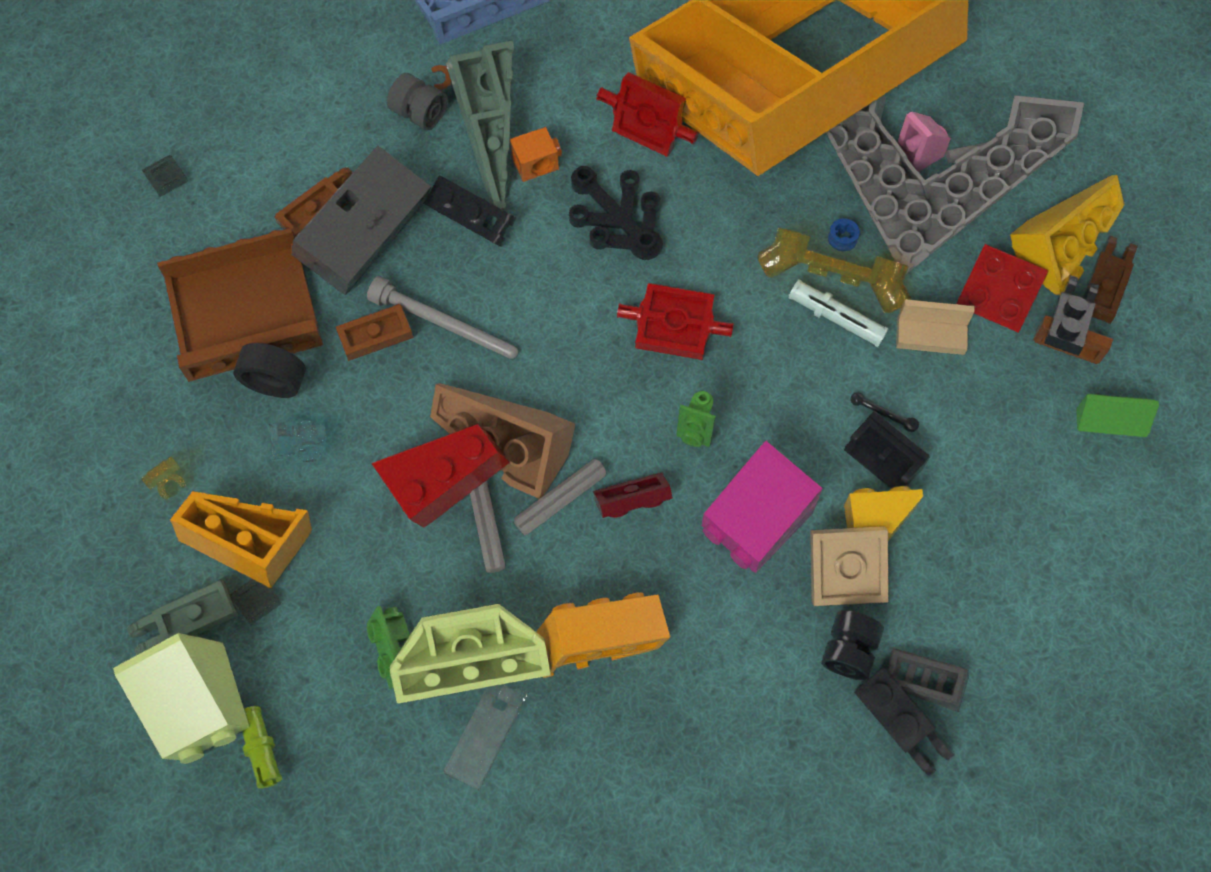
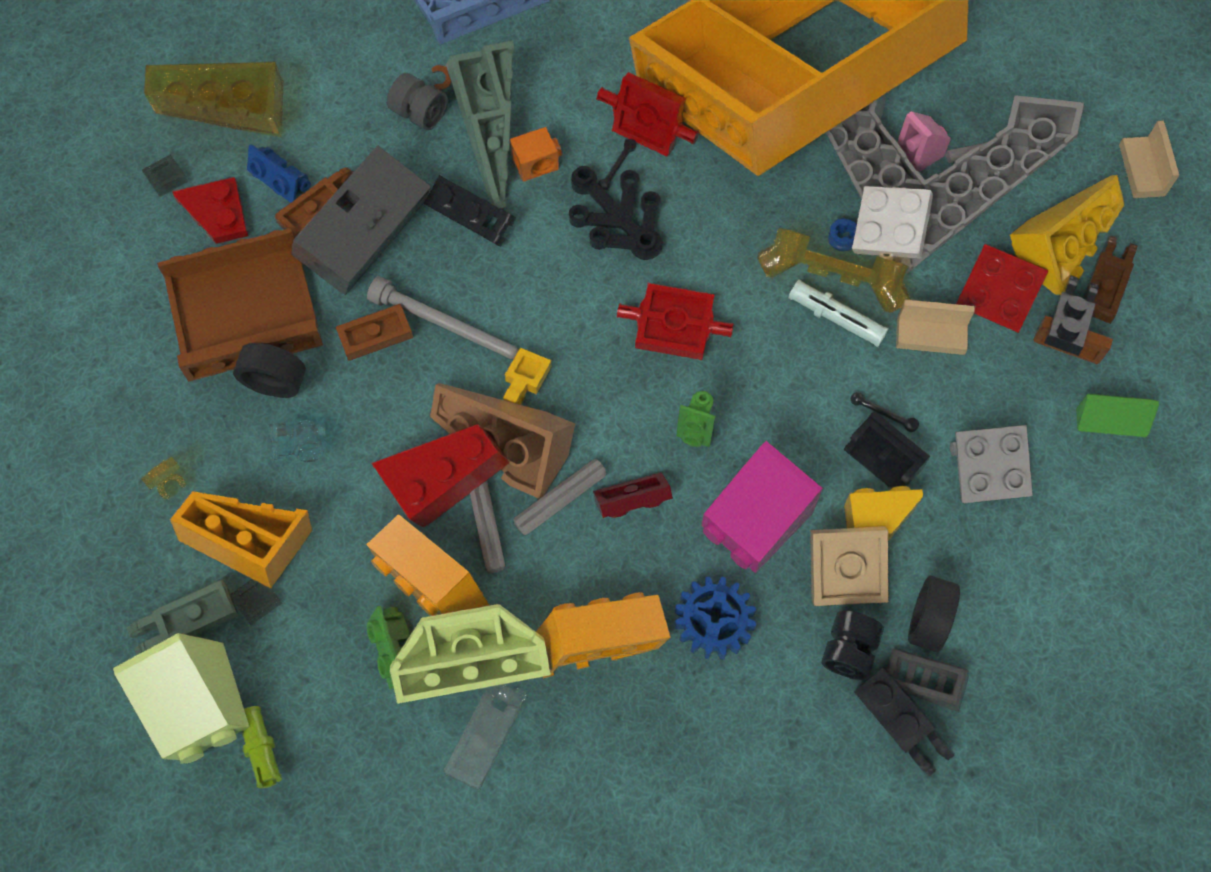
none -> clear yellow wedge [144,62,283,137]
none -> red wing [173,177,249,244]
none -> blue hinge [247,144,311,203]
none -> light orange wedge [366,514,490,616]
none -> yellow plate [503,347,552,405]
none -> black hinge [598,139,636,191]
none -> blue gear [675,576,756,659]
none -> white plate [852,186,933,260]
none -> black tyre [908,575,960,653]
none -> light grey hinge [950,425,1033,503]
none -> tan panel [1119,121,1179,198]

